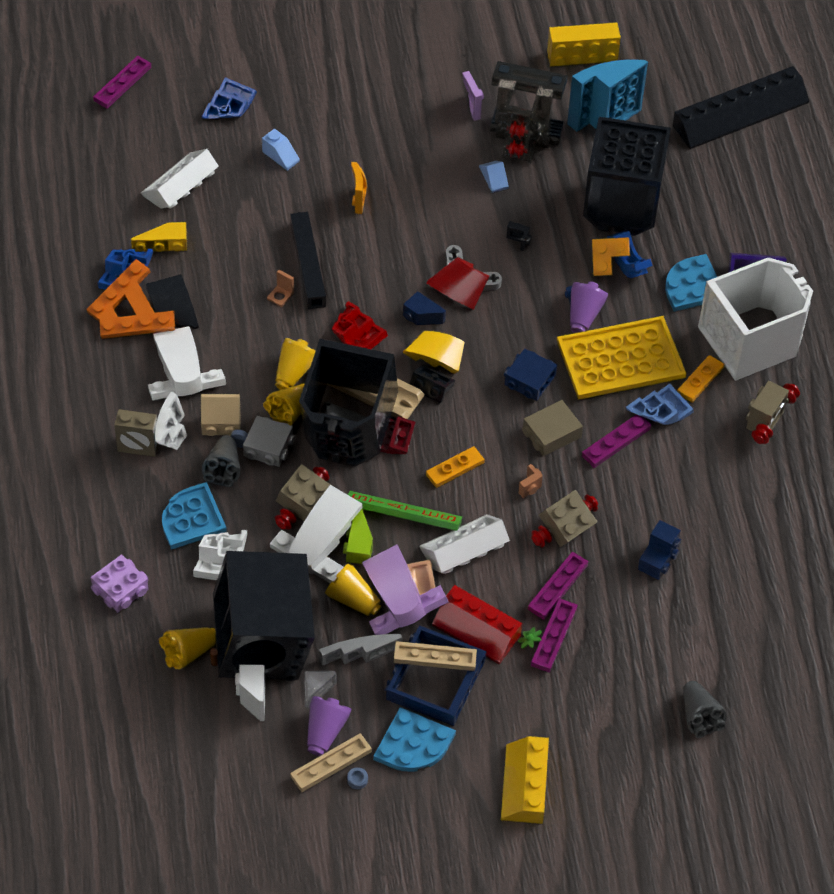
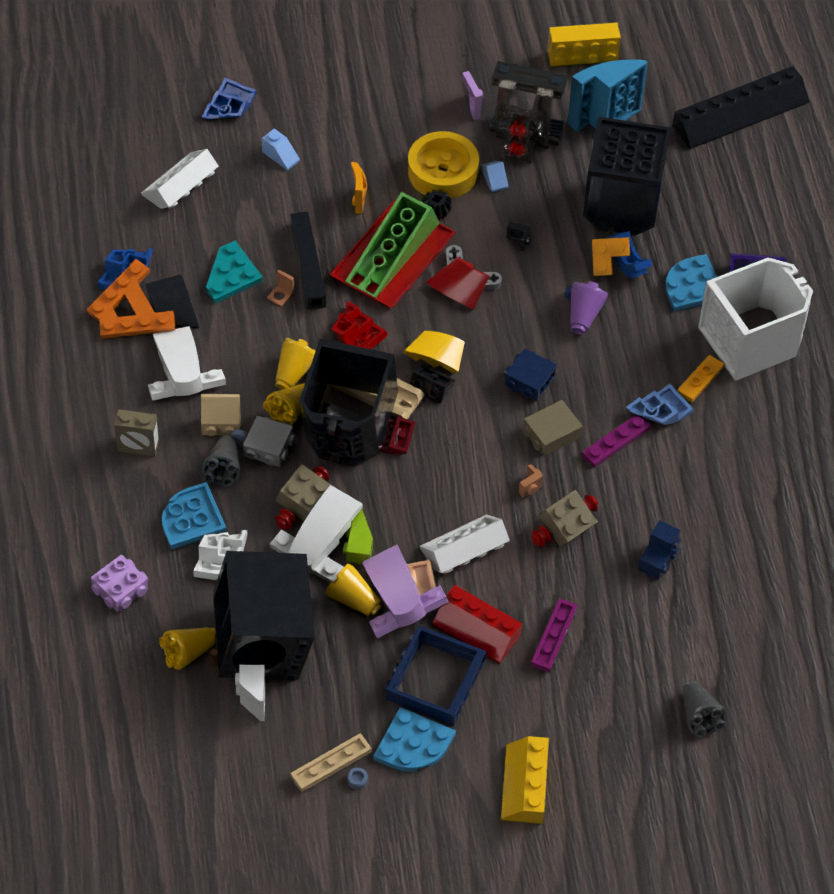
magenta plate [93,56,151,109] -> none
yellow slope [131,222,187,252] -> none
white slope [155,392,187,450] -> none
clear slope [305,671,337,709] -> none
medium lavender cone [307,696,351,756] -> none
light grey slope [319,634,402,666] -> none
bright green tile [348,491,462,531] -> none
tan plate [394,641,477,671] -> none
dark blue slope [403,291,446,325] -> none
light orange plate [426,446,485,488] -> none
bright green plant [518,627,542,648] -> none
magenta plate [528,552,589,620] -> none
yellow plate [557,316,686,400] -> none
dark tan brick [746,381,800,444] -> none
none -> teal plate [206,241,263,304]
none -> piece [329,192,456,309]
none -> yellow brick [408,131,479,199]
none -> black gear [422,189,452,219]

